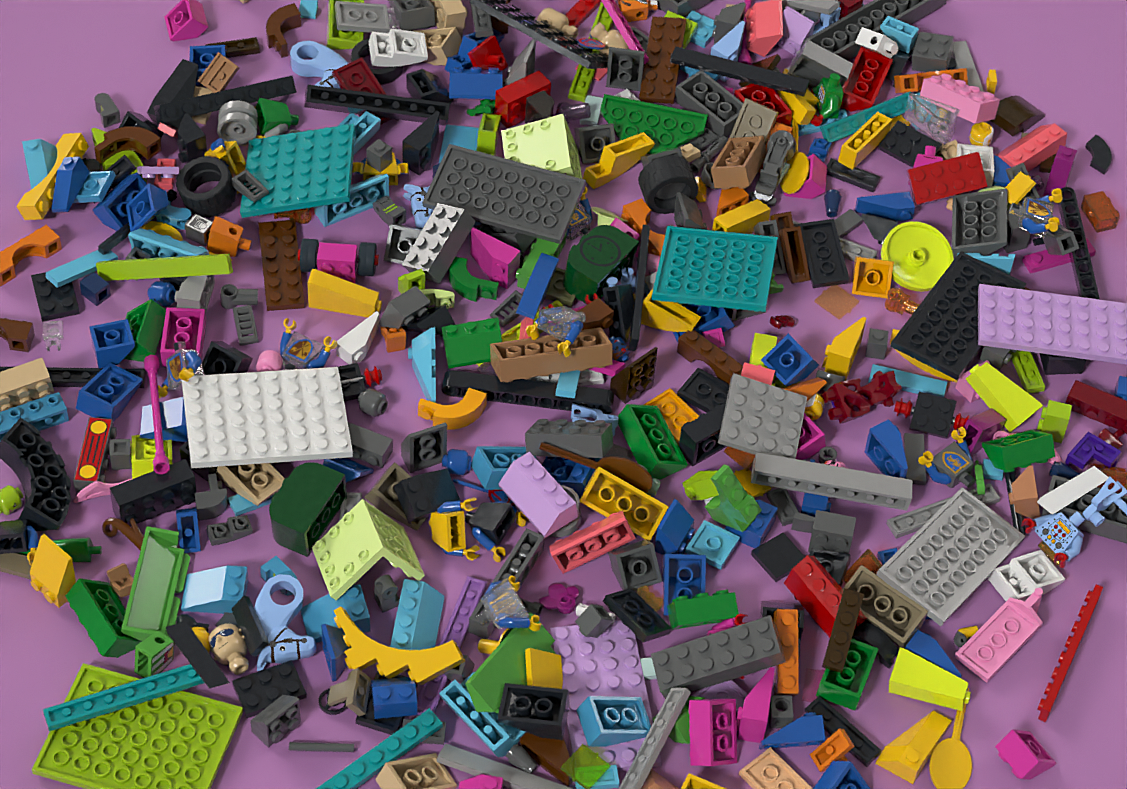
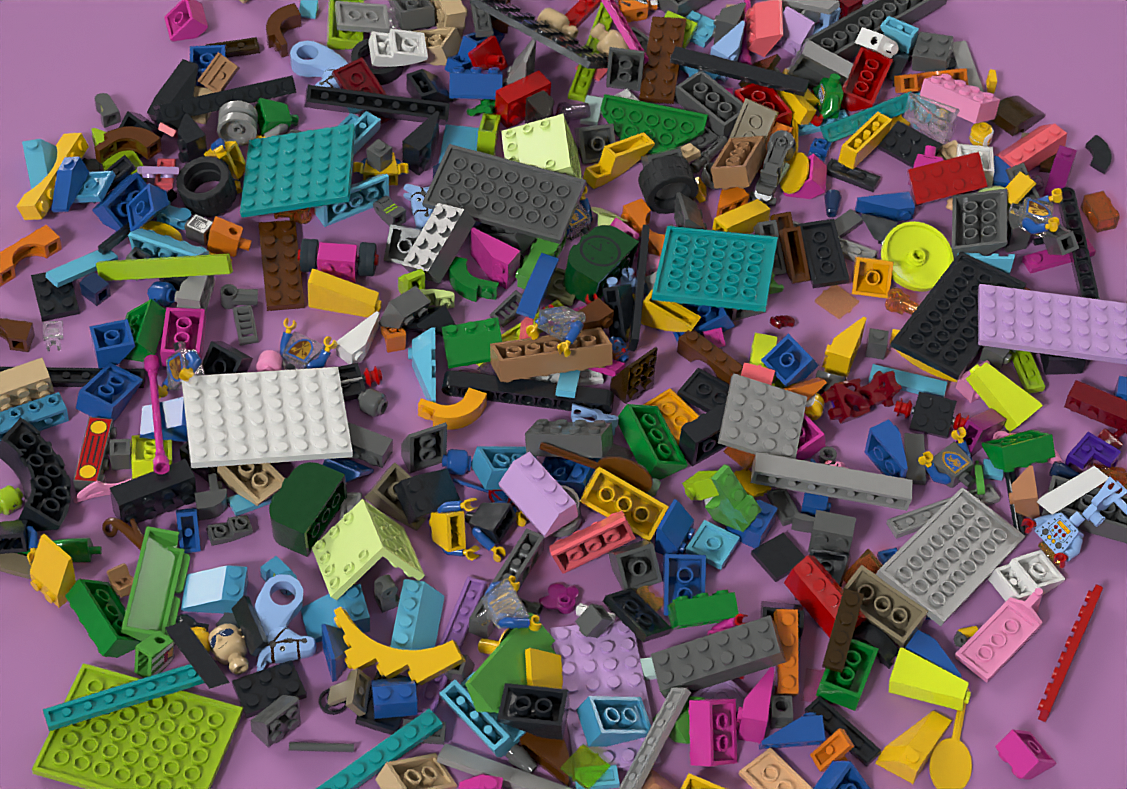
dark grey slope [232,170,269,203] -> none
piece [578,30,606,49] -> none
lime brick [1037,400,1072,444] -> none

